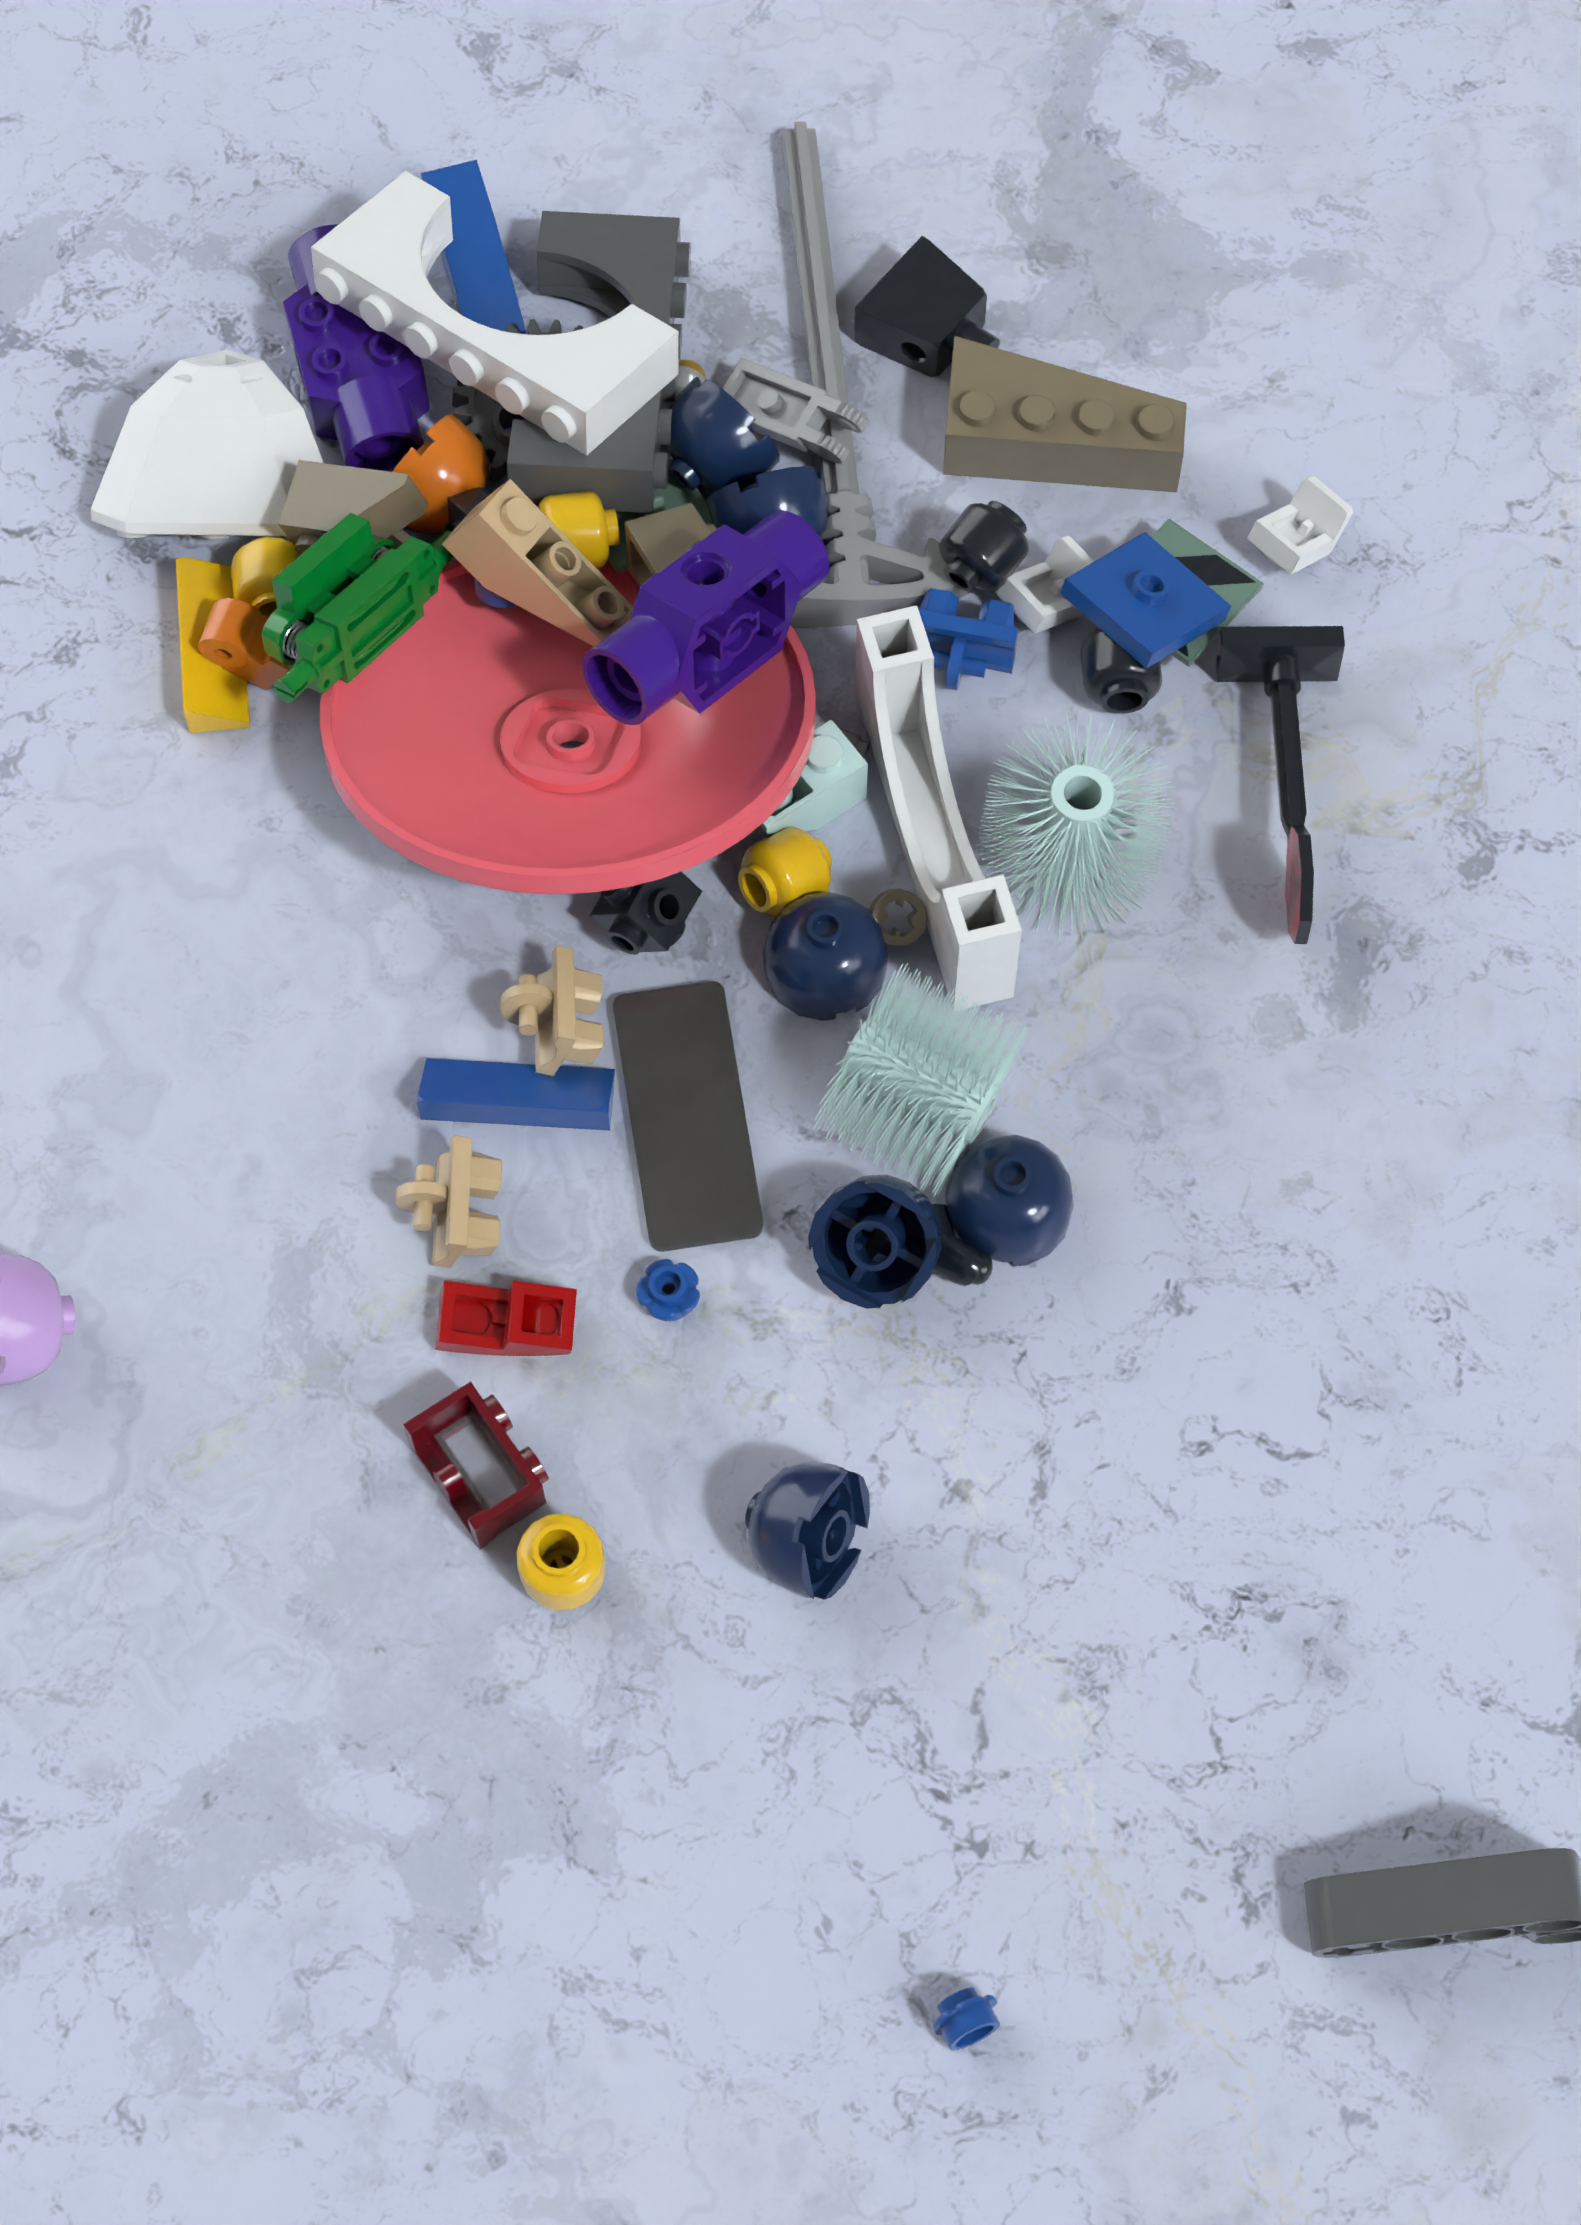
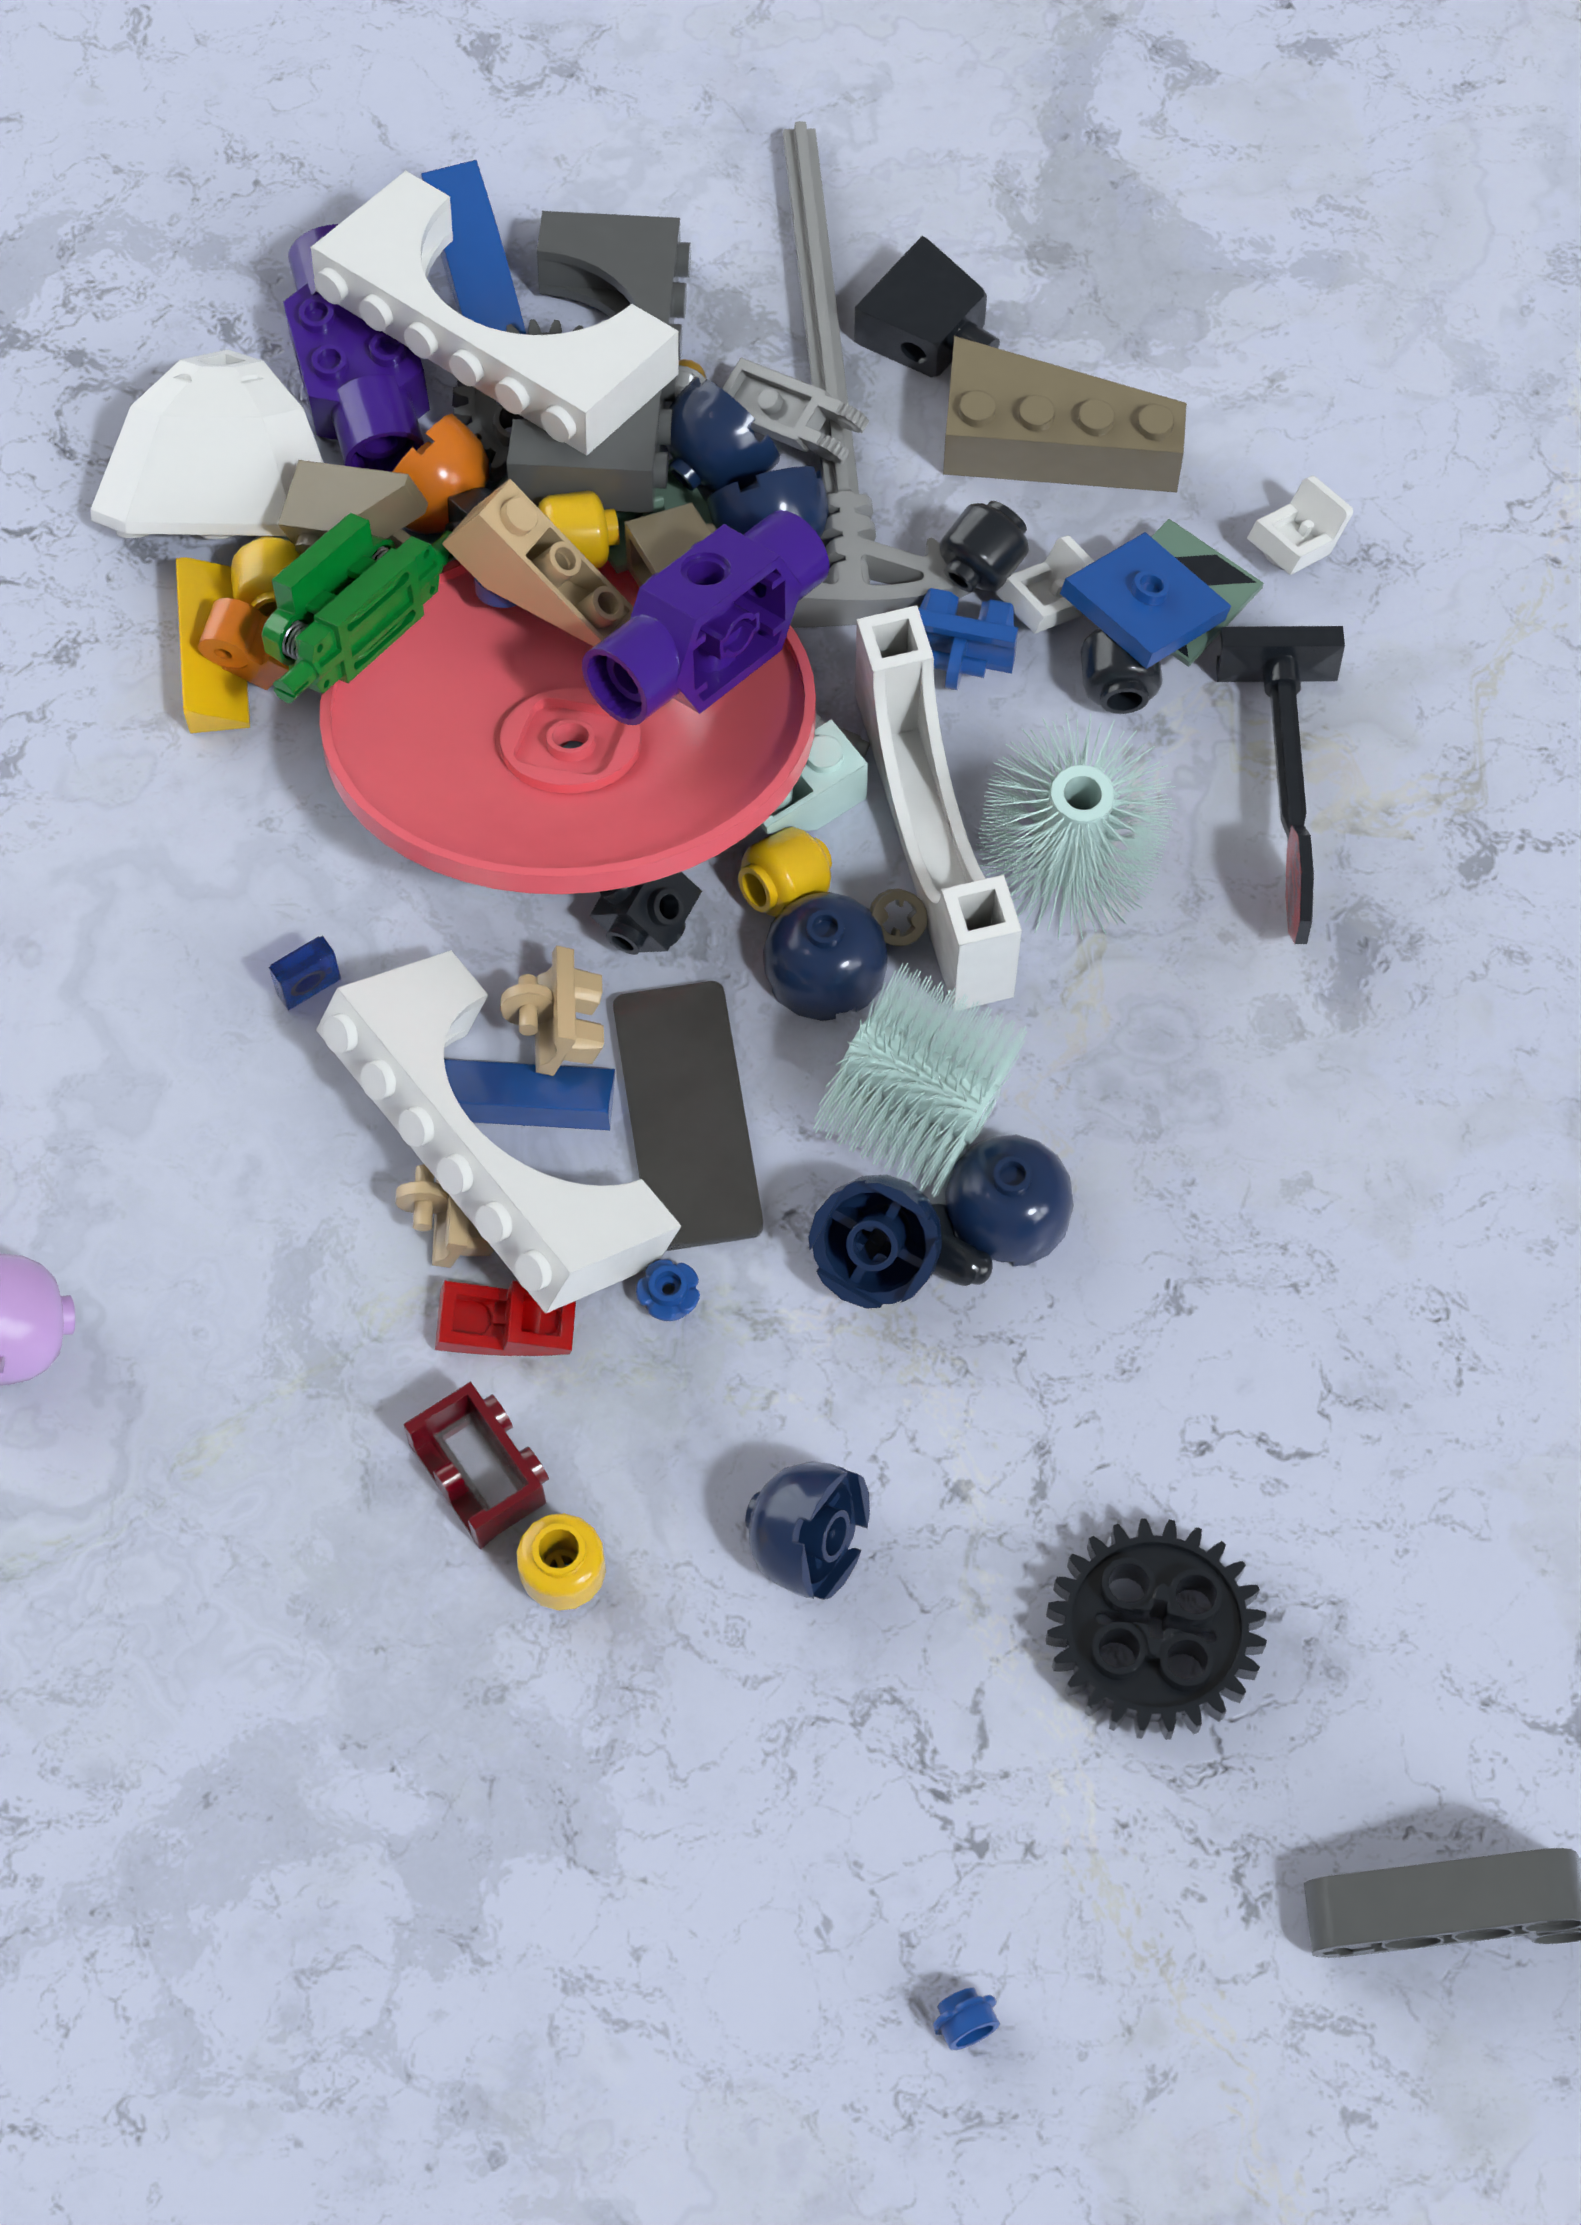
none -> clear blue tile [269,935,341,1011]
none -> white arch [316,950,681,1314]
none -> black gear [1045,1518,1267,1740]

